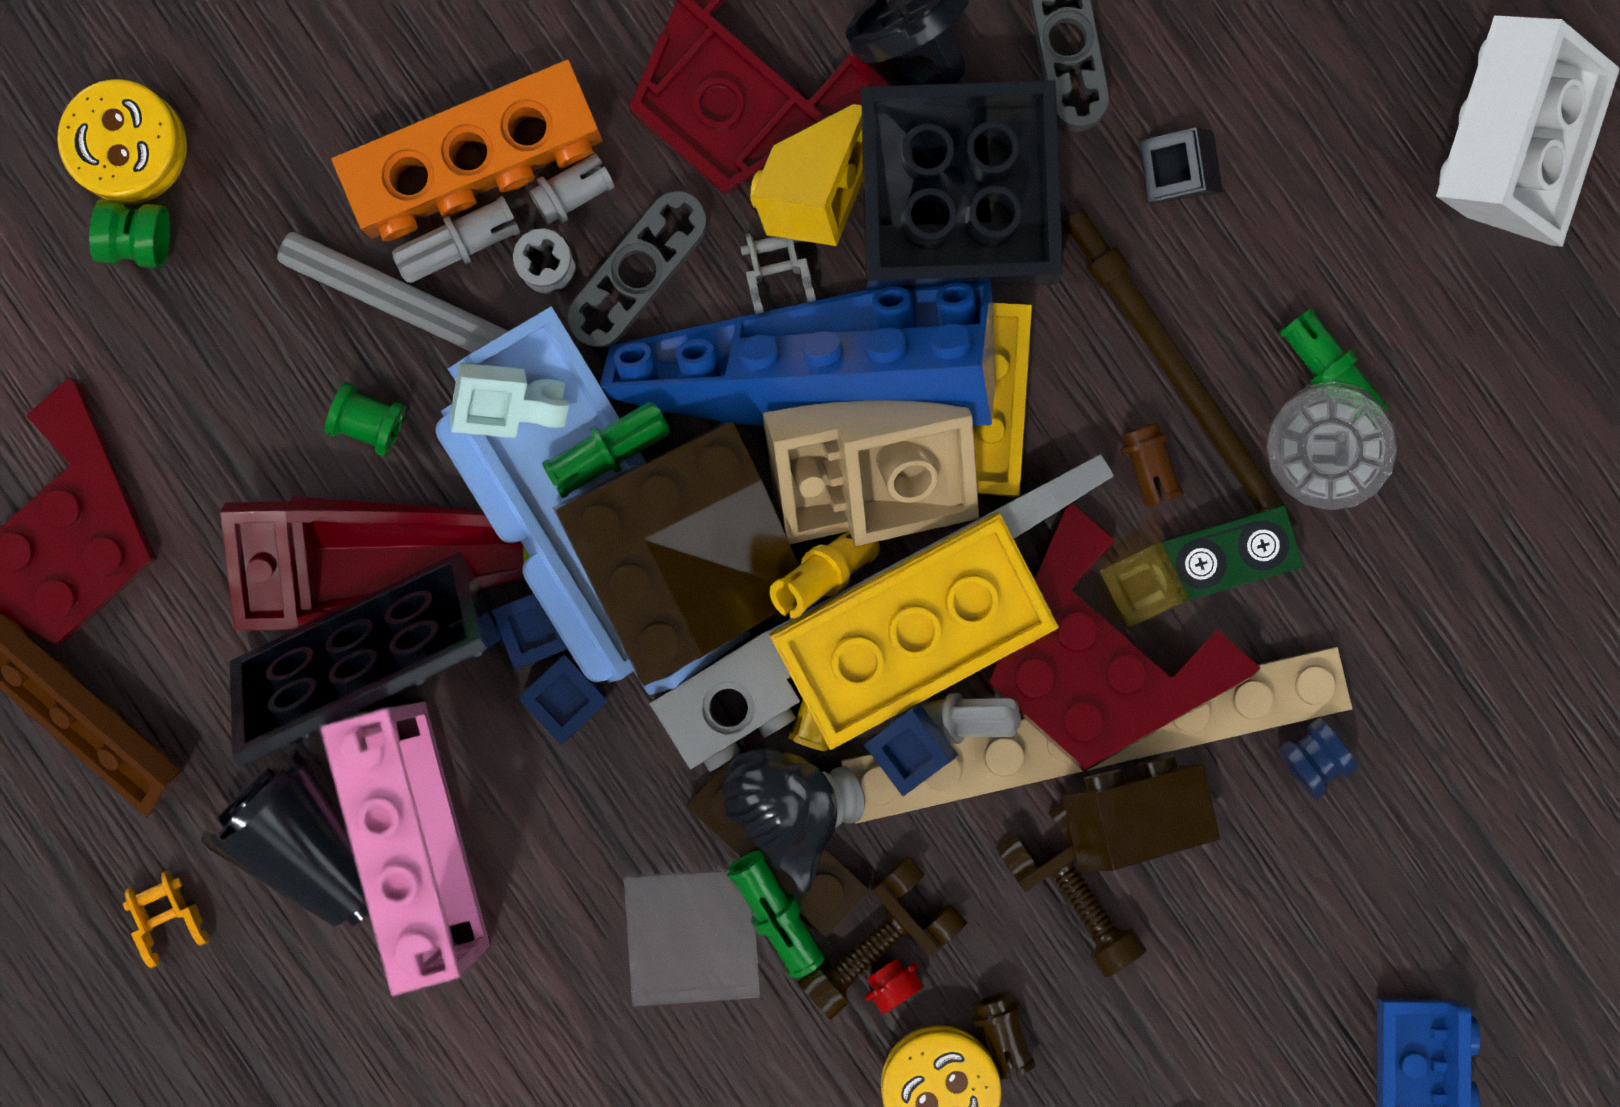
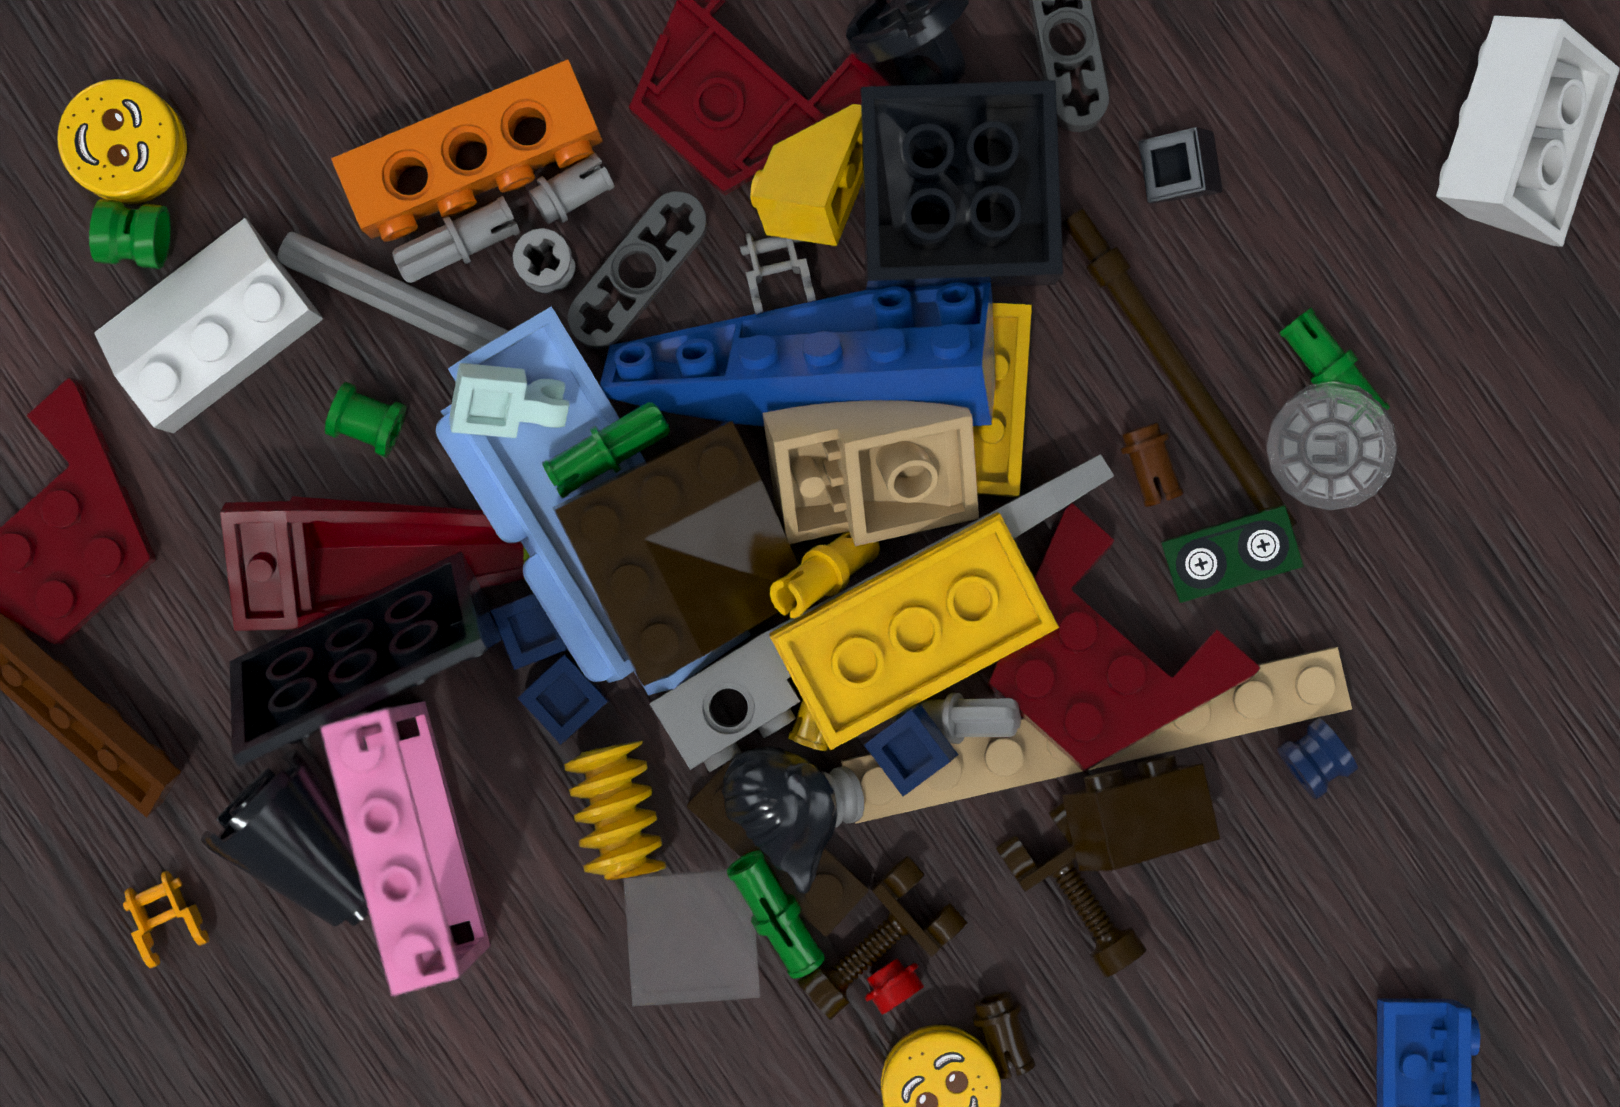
clear yellow tile [1100,541,1189,628] -> none
none -> white slope [94,218,324,434]
none -> yellow piece [564,741,666,880]

